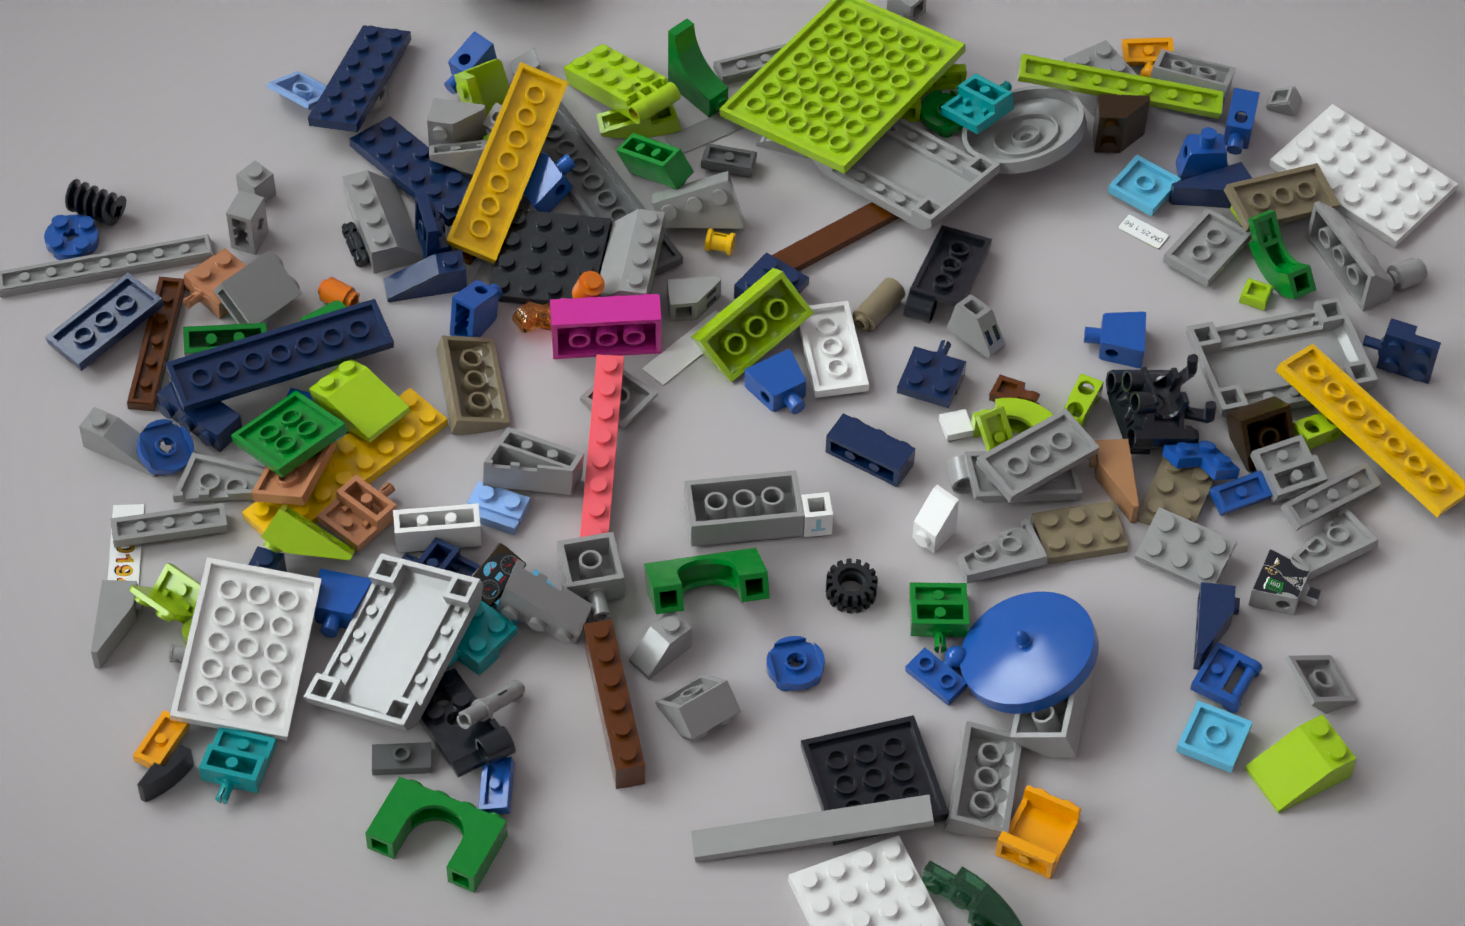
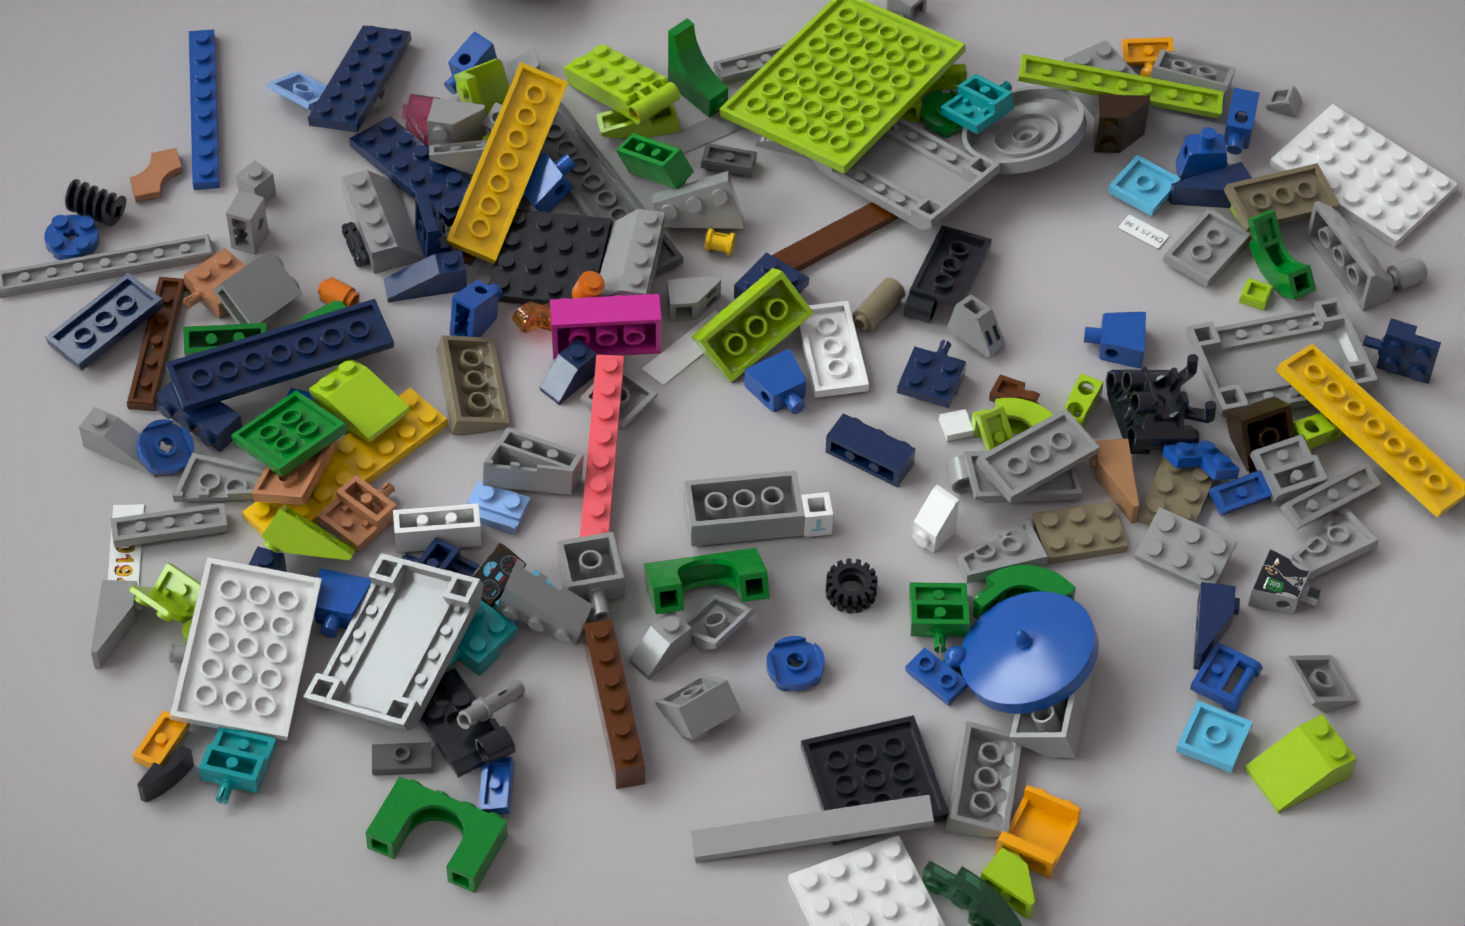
none -> nougat tile [130,148,182,202]
none -> blue plate [189,29,220,190]
none -> clear pink slope [401,94,441,147]
none -> dark blue slope [540,339,597,405]
none -> light grey slope [685,594,755,652]
none -> green arch [973,565,1076,620]
none -> lime slope [979,847,1035,920]

